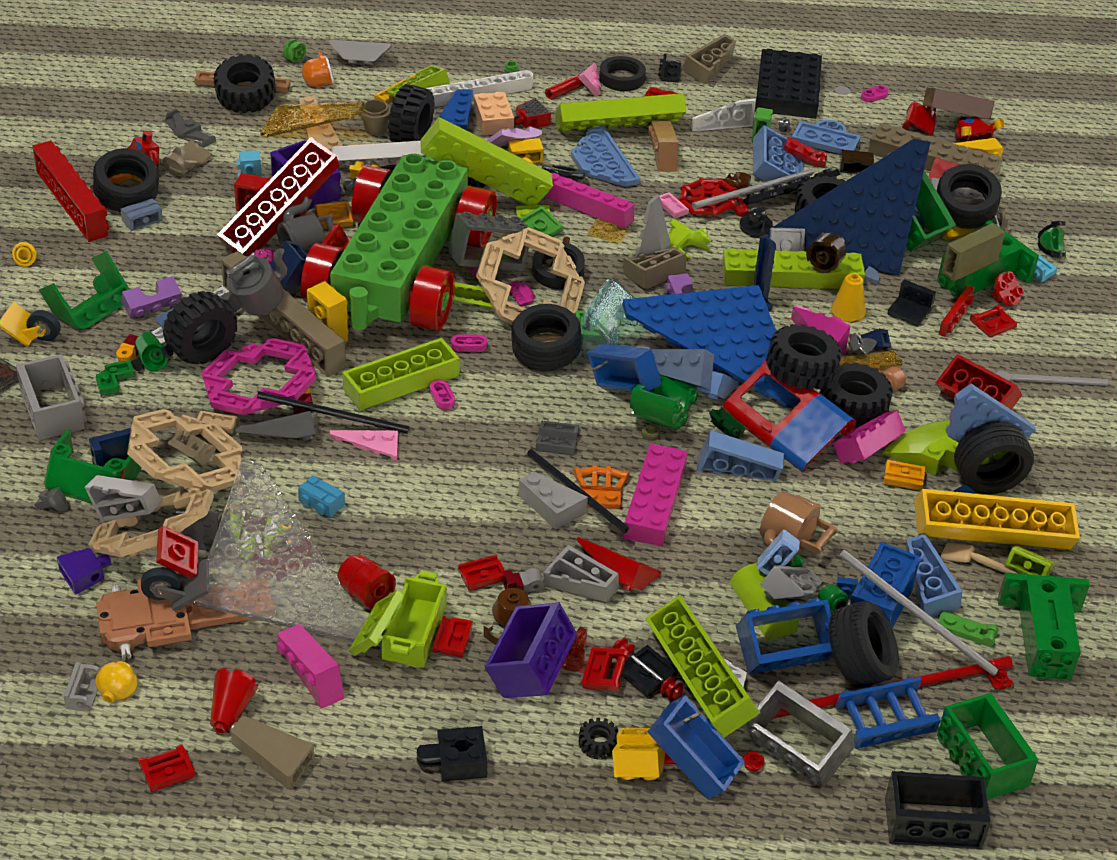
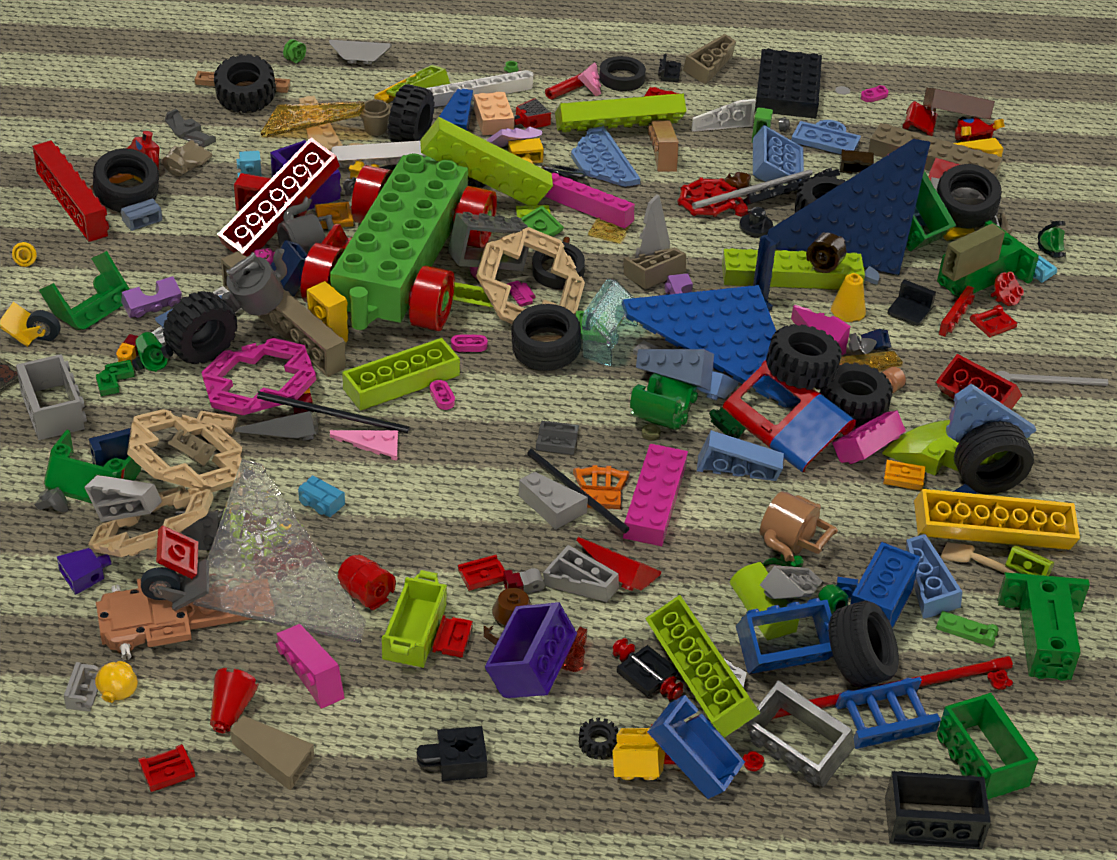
orange piece [302,51,334,87] -> none
lime plate [348,590,404,656] -> none
red plate [581,648,630,692] -> none
blue piece [587,343,661,391] -> none
bright pink plate [660,192,689,219] -> none
lime animal [668,218,711,259] -> none
light blue brick [757,529,800,575] -> none
flat silver plate [770,228,805,251] -> none
red plate [783,137,827,168] -> none
light grey piece [839,549,998,676] -> none

